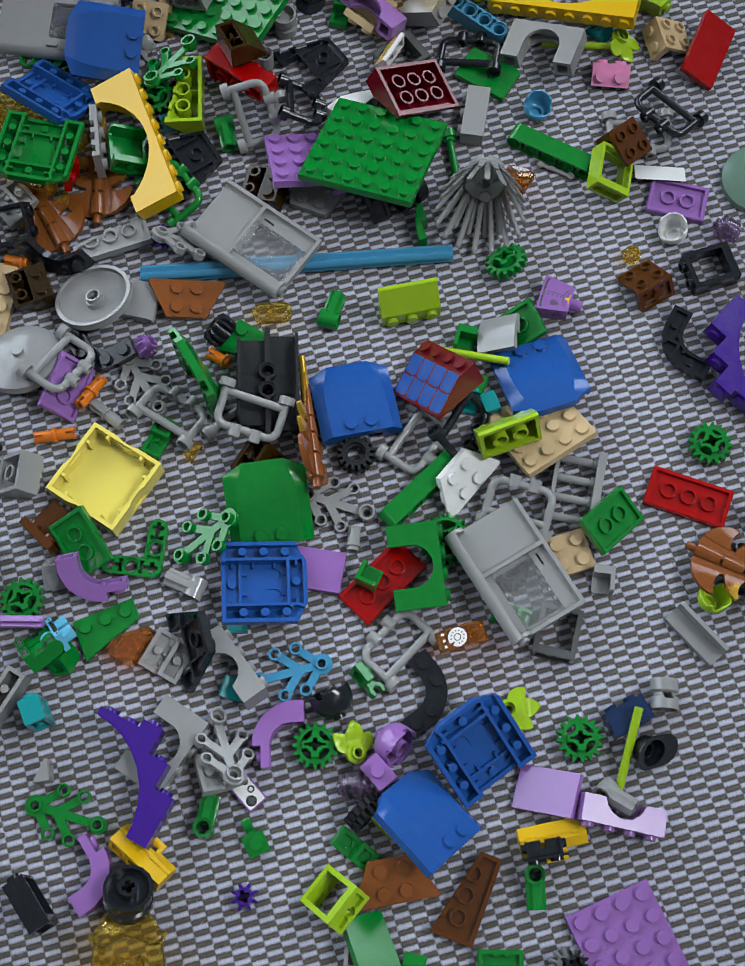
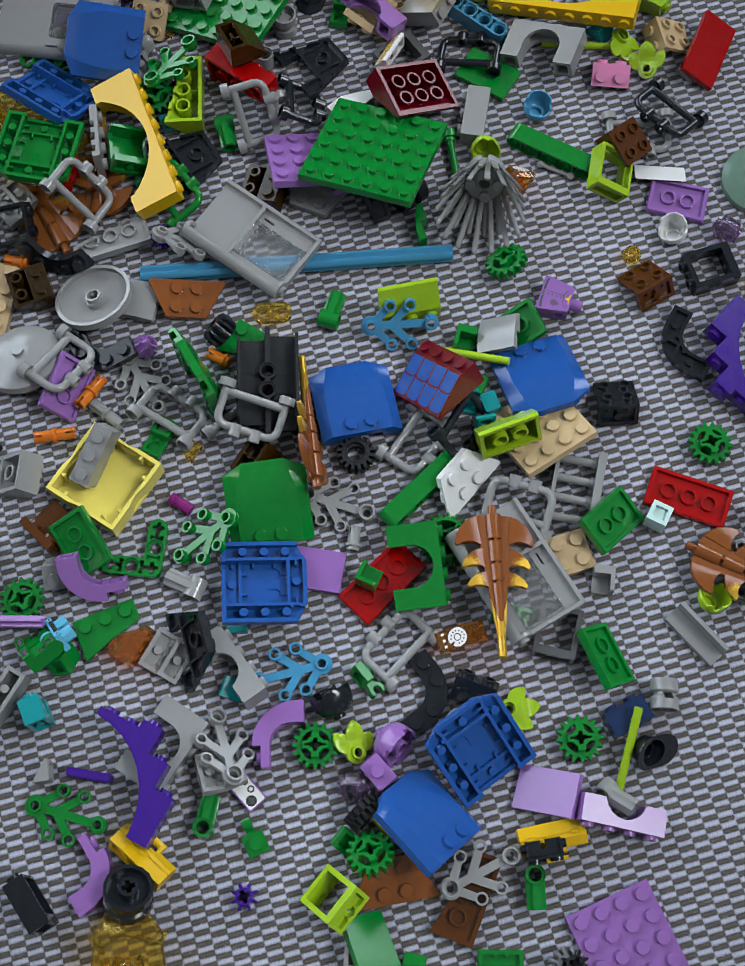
none -> light grey bar [38,157,113,235]
none -> dark purple tile [65,766,114,785]
none -> light grey brick [69,423,121,488]
none -> magenta pin [167,492,195,516]
none -> green gear [346,829,396,879]
none -> dark azure plant [361,298,439,351]
none -> light grey plant [439,839,520,906]
none -> black bracket [449,669,500,704]
none -> dark orange animal [455,505,534,659]
none -> lime hair [470,135,501,158]
none -> teal slope [472,413,497,429]
none -> green plate [576,622,636,691]
none -> black bracket [593,380,640,426]
none -> lime plate [628,41,666,79]
none -> light aqua brick [642,499,674,533]

